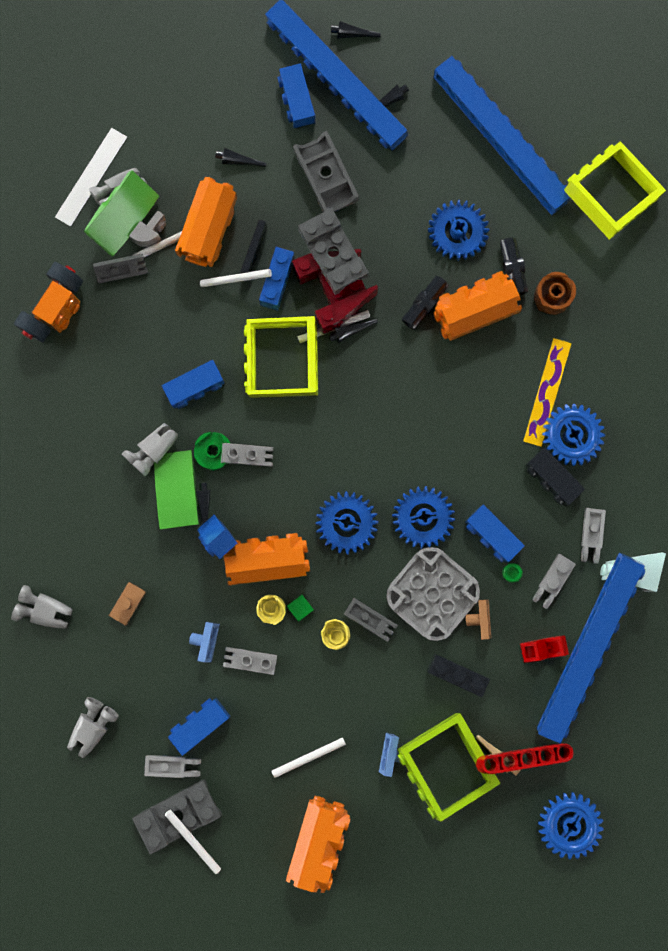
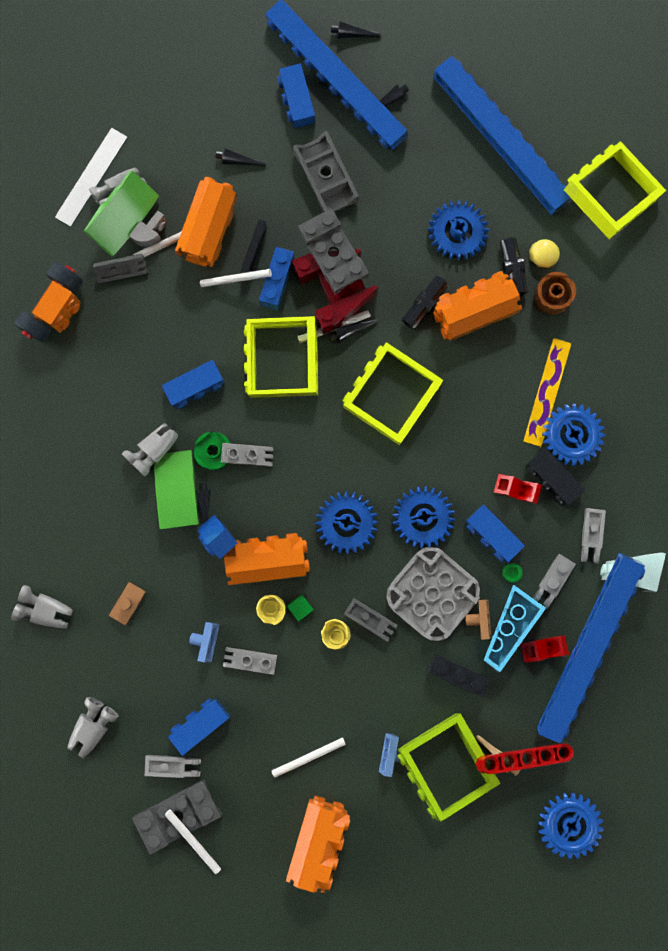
none -> neon yellow window [342,342,443,446]
none -> medium azure wedge [483,585,546,672]
none -> red slope [494,474,542,504]
none -> light yellow hair [529,239,560,268]

